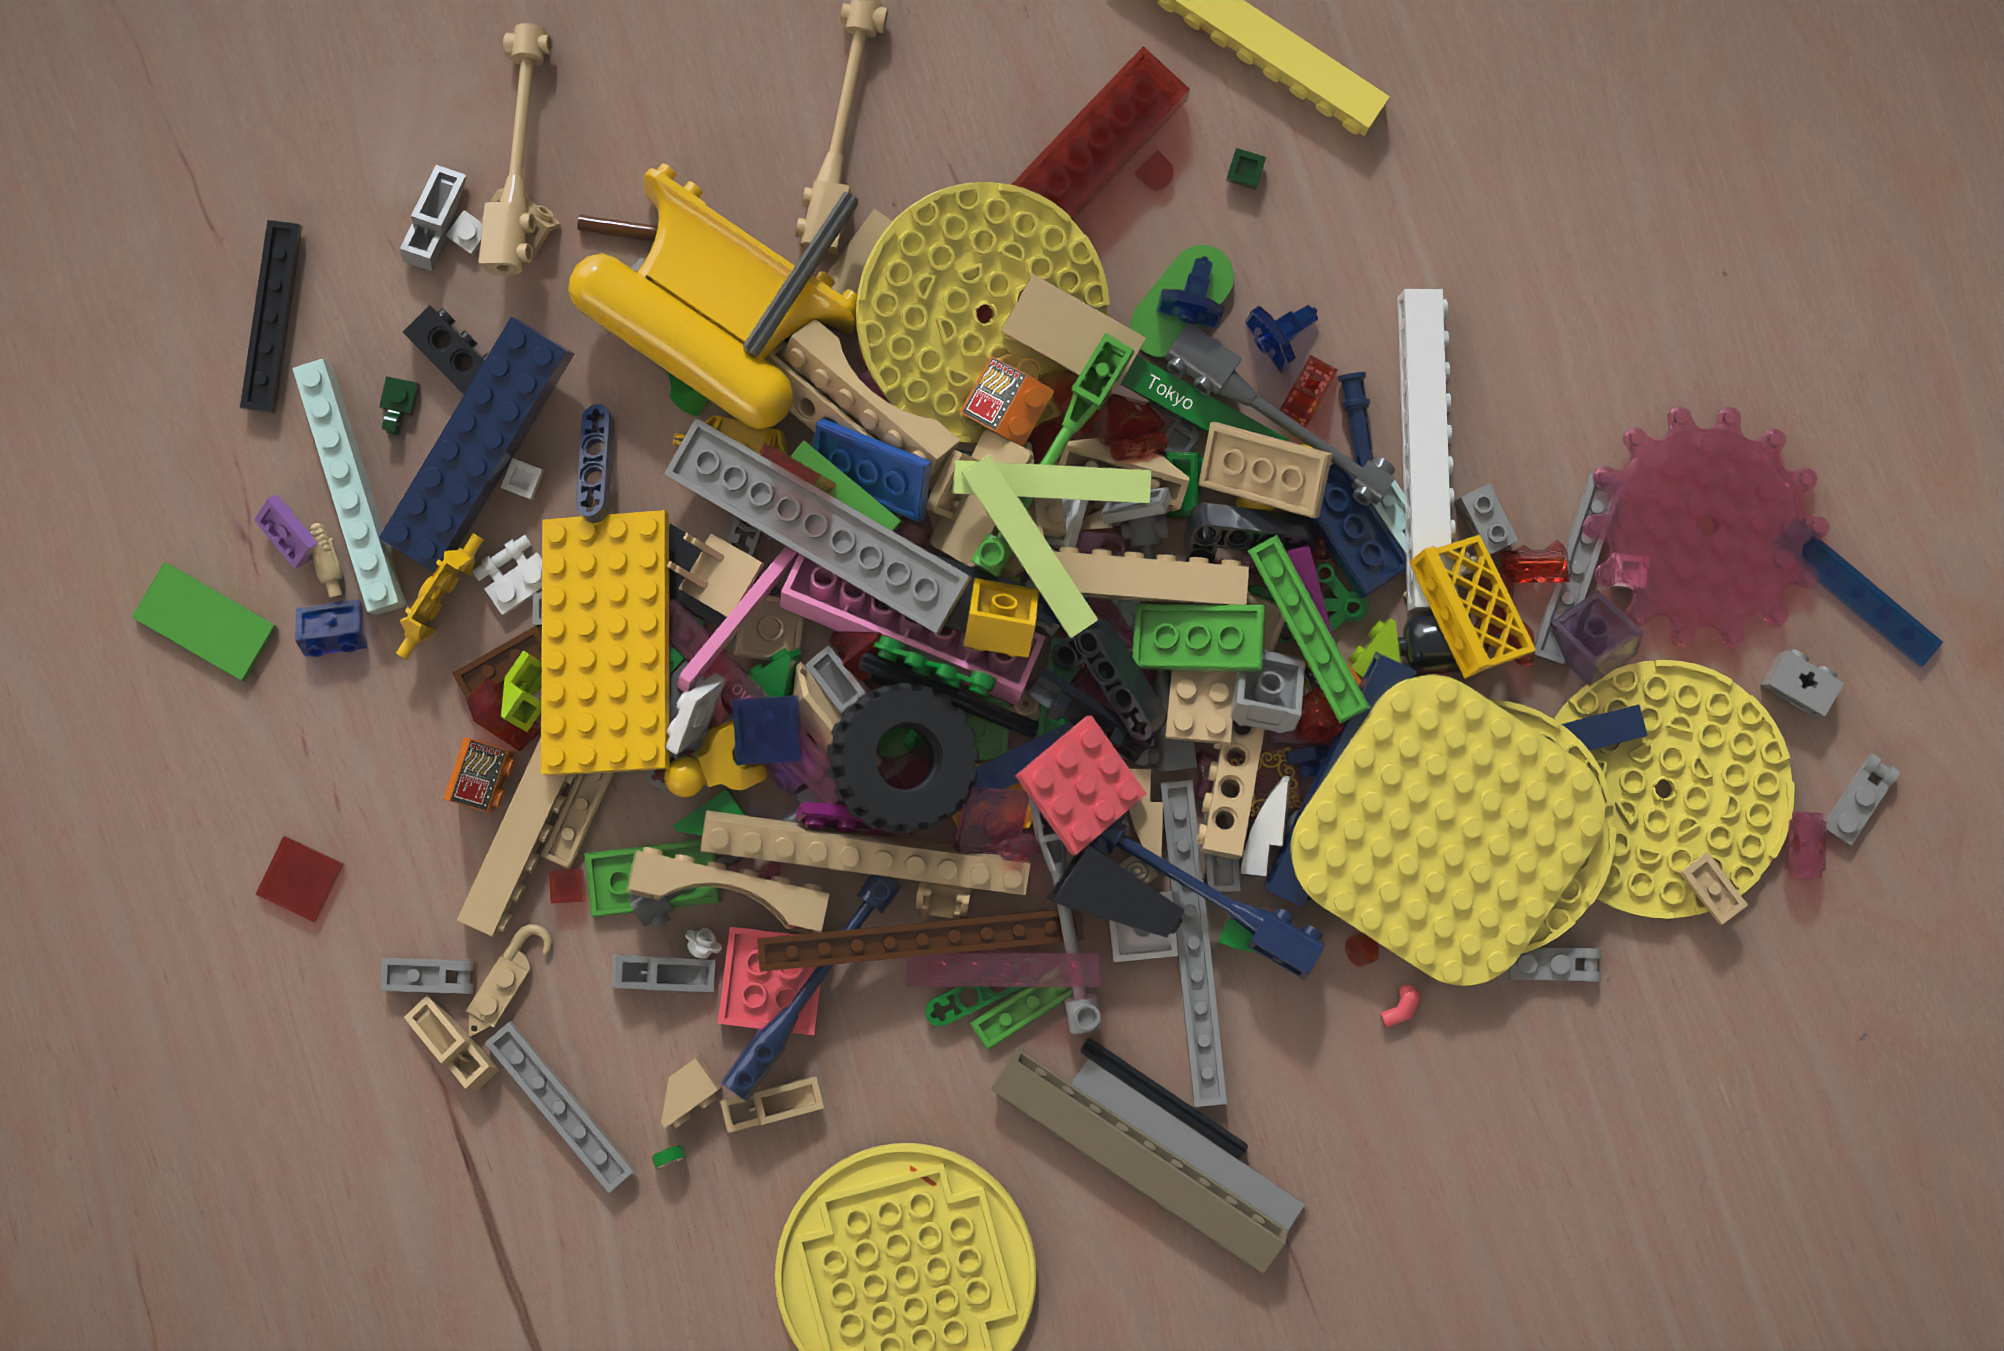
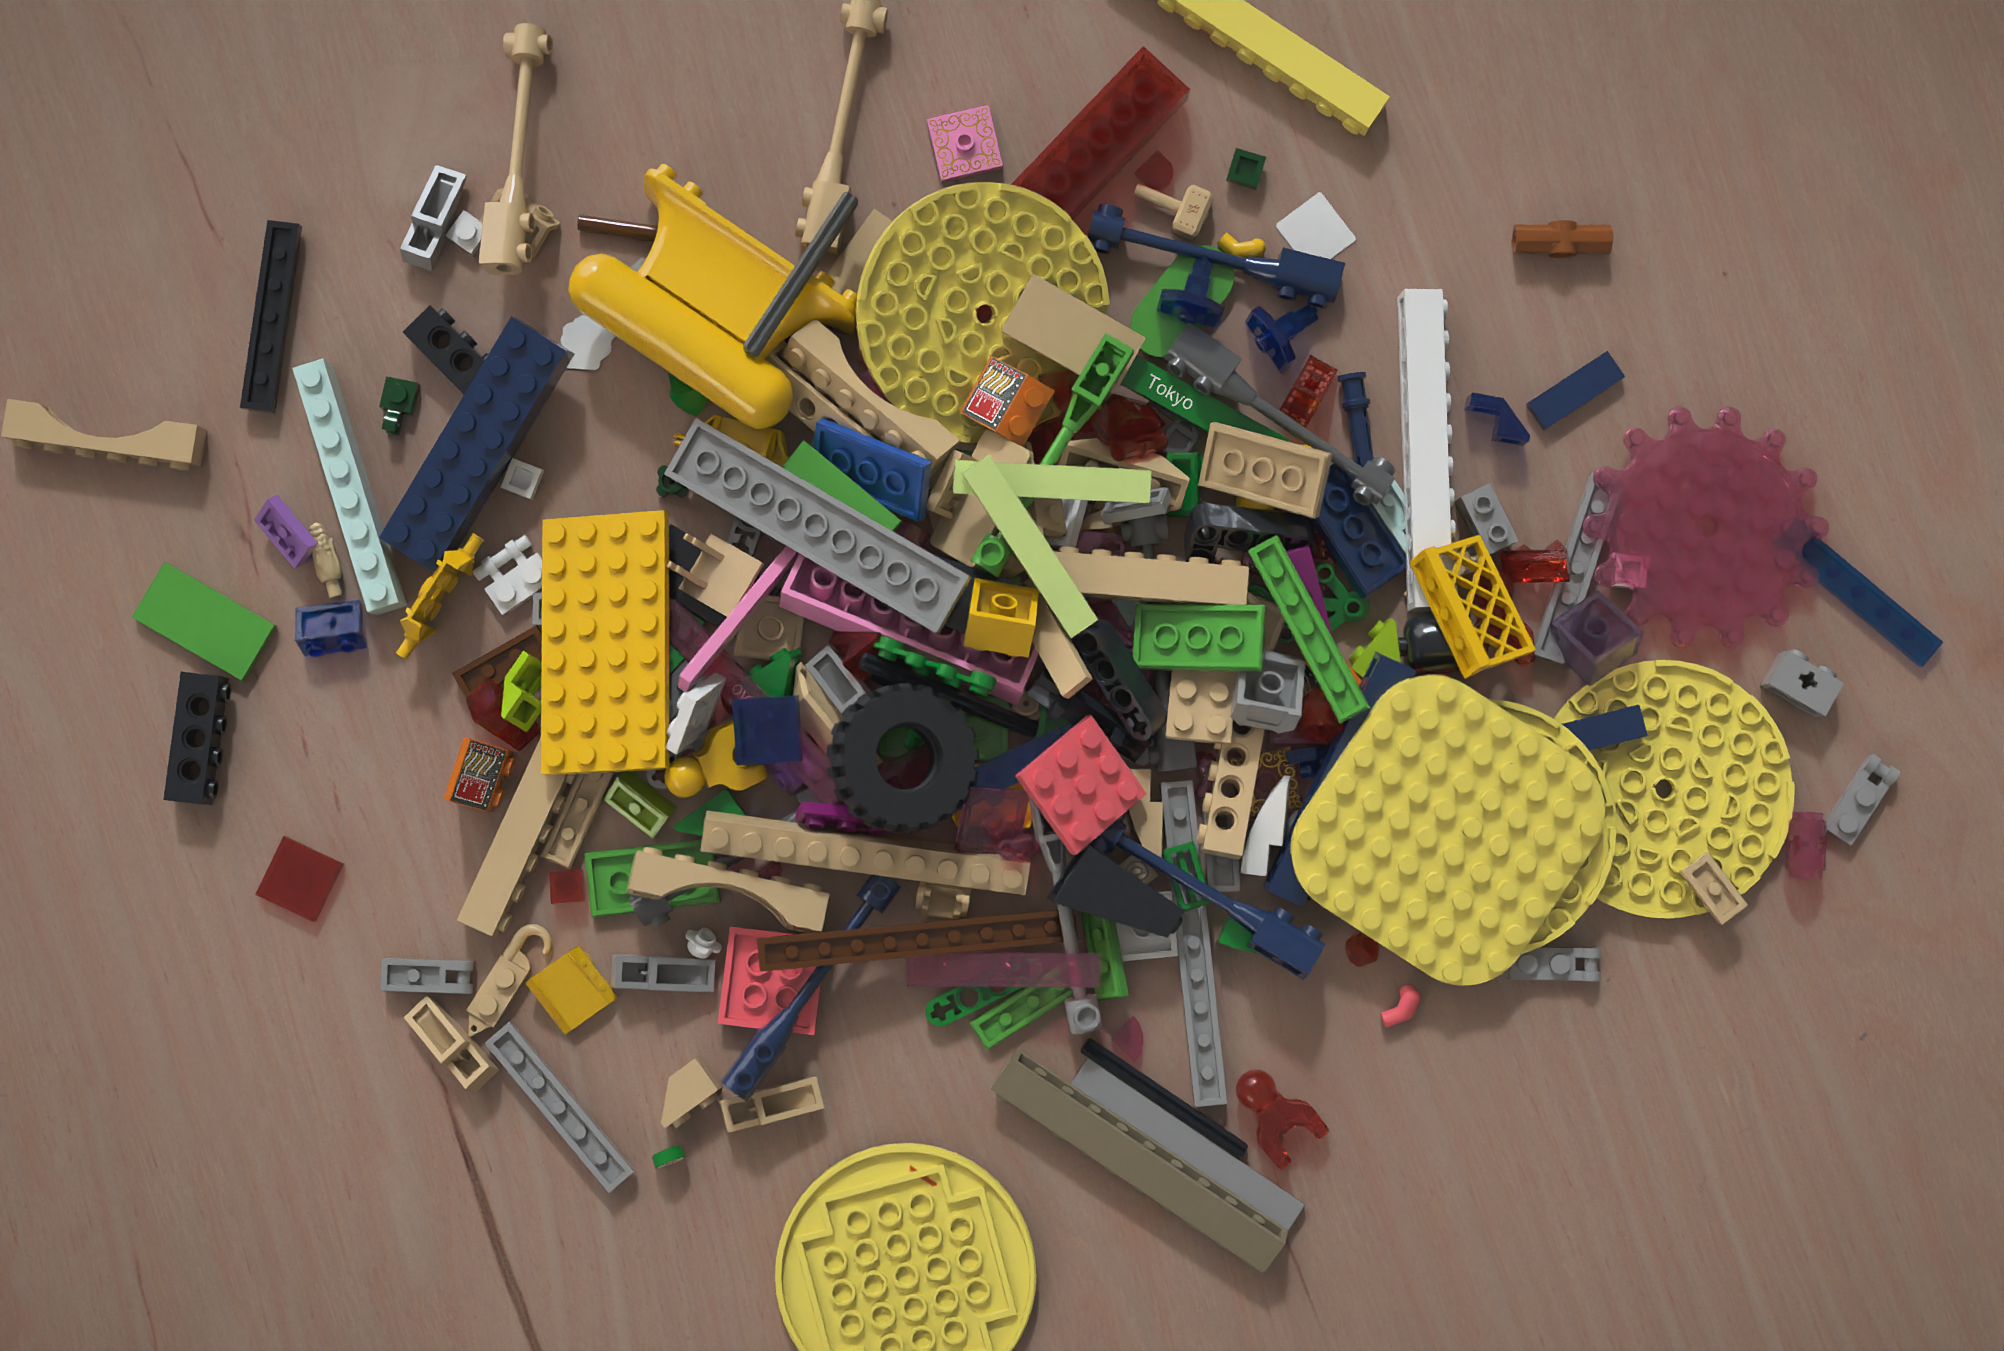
dark blue beam [576,404,615,523] -> none
clear red tile [759,443,836,493] -> none
none -> tan arch [1,399,207,471]
none -> black brick [163,672,231,805]
none -> yellow slope [525,946,618,1035]
none -> white sticker [561,315,615,370]
none -> lime slope [603,771,677,838]
none -> dark green plate [656,465,688,498]
none -> bright pink plate [927,105,1003,183]
none -> tan tile [1022,577,1093,699]
none -> bright green tile [1082,912,1129,1001]
none -> dark blue bar [1087,204,1345,308]
none -> clear pink tile [1111,1015,1143,1062]
none -> tan piece [1133,183,1213,241]
none -> green tile [1162,841,1212,912]
none -> yellow arm [1217,232,1266,258]
none -> clear red piece [1236,1069,1329,1171]
none -> white sticker [1276,192,1356,259]
none -> clear blue slope [1464,392,1530,446]
none -> dark orange piece [1512,220,1613,258]
none -> dark blue tile [1526,350,1625,431]

